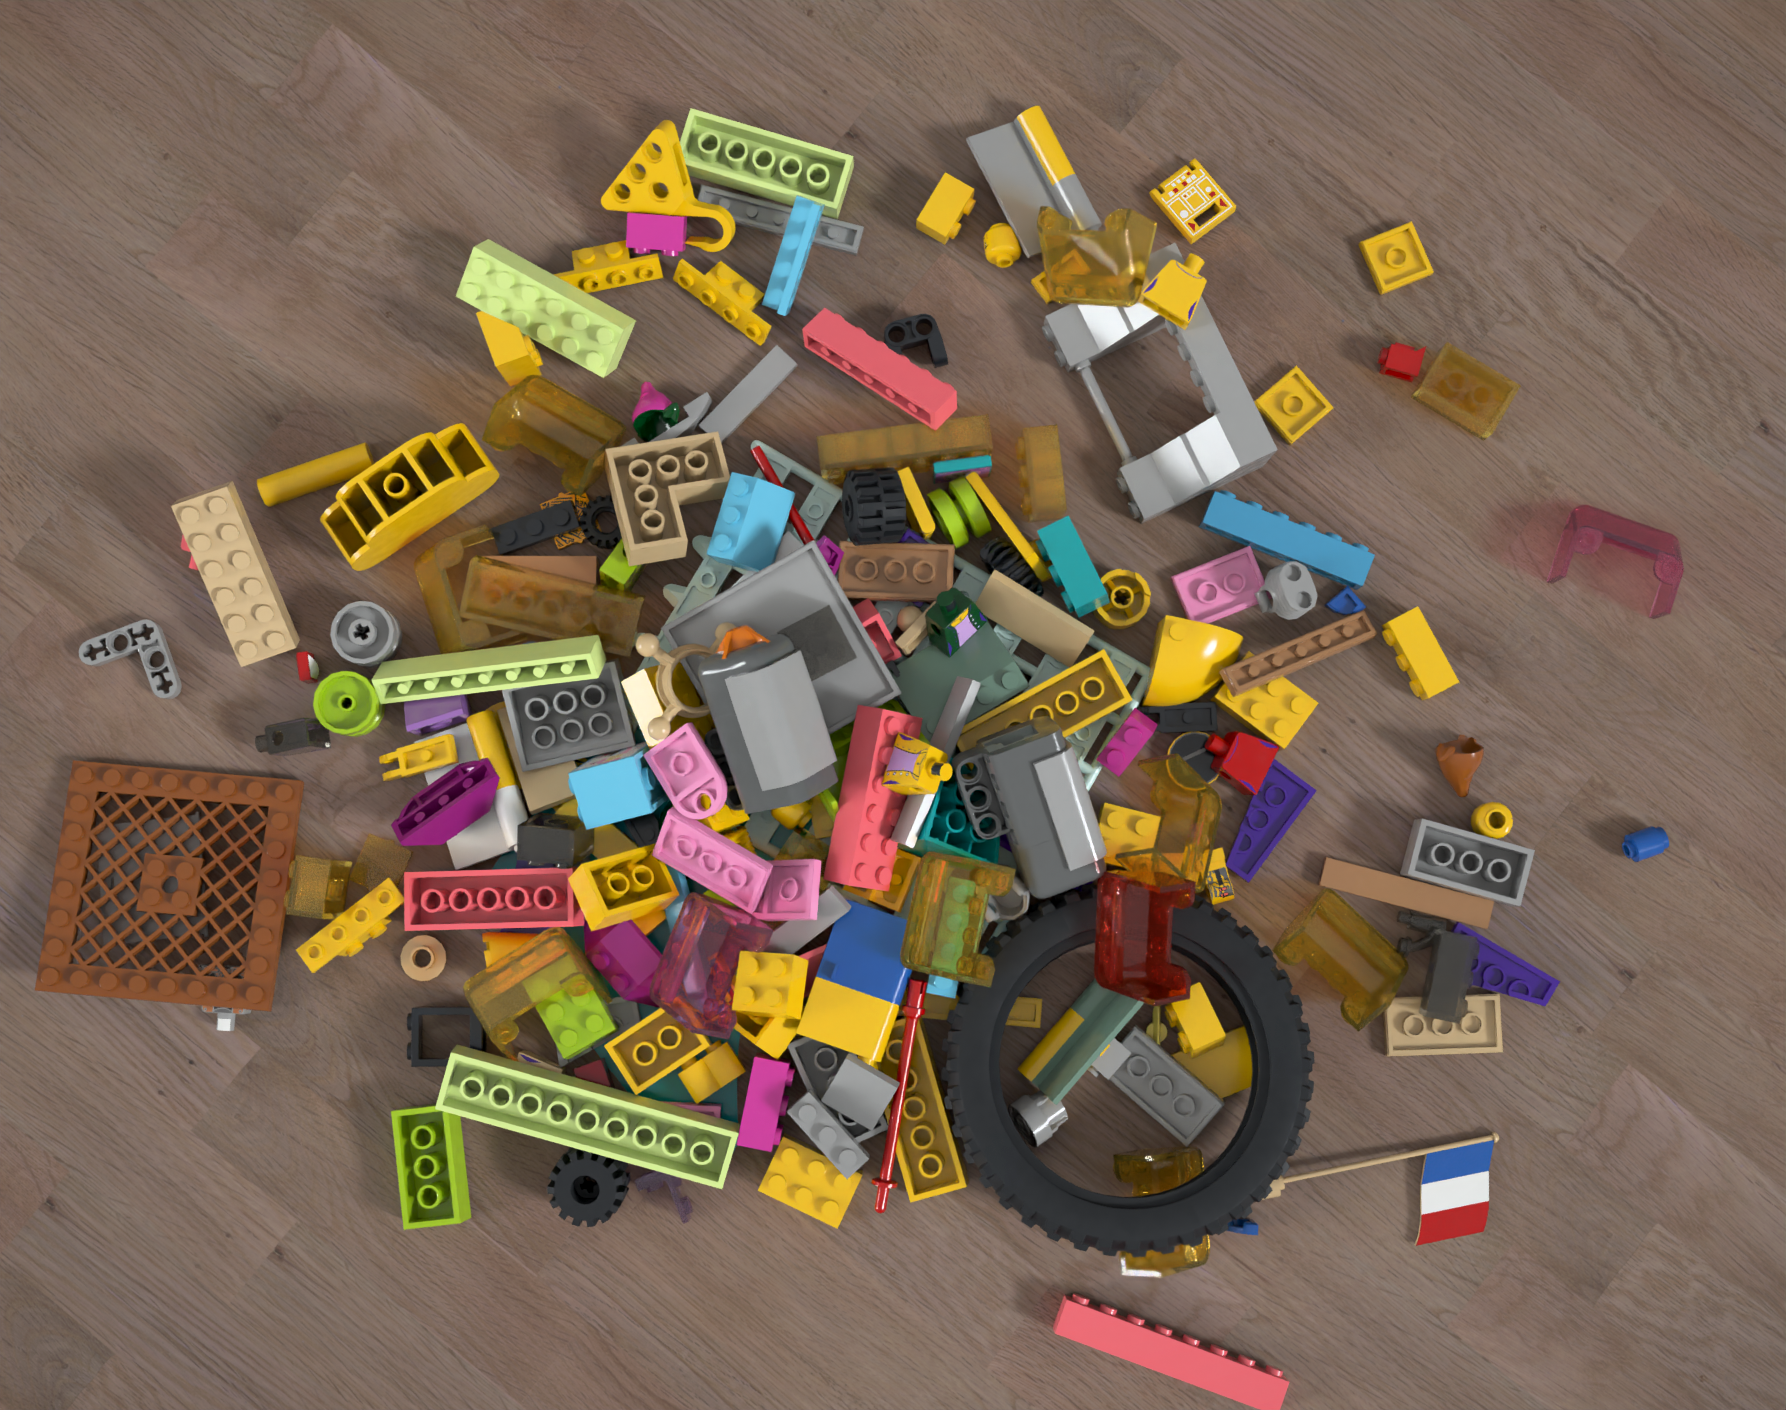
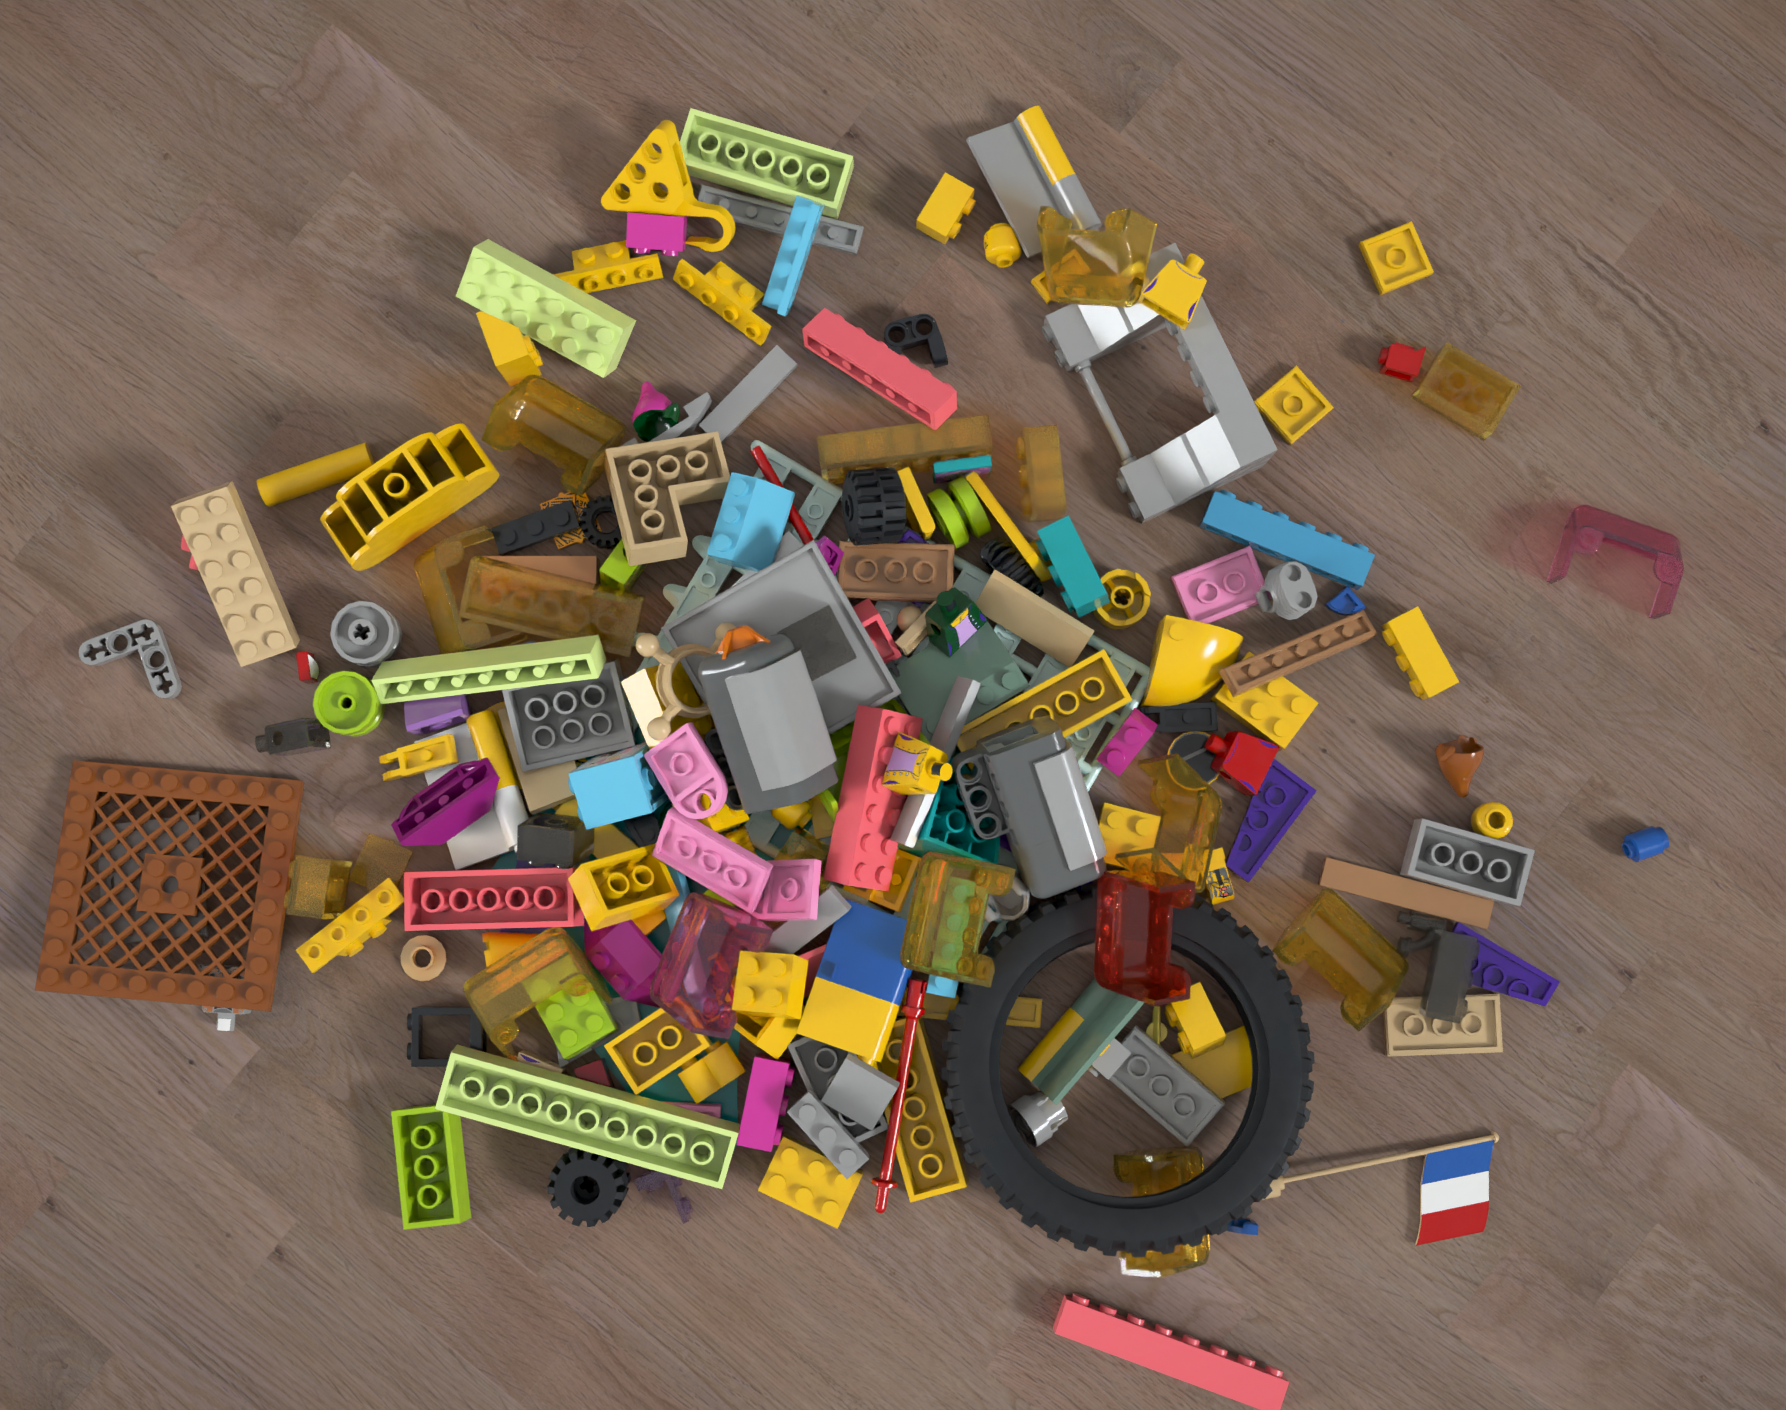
yellow container [1149,158,1236,244] -> none

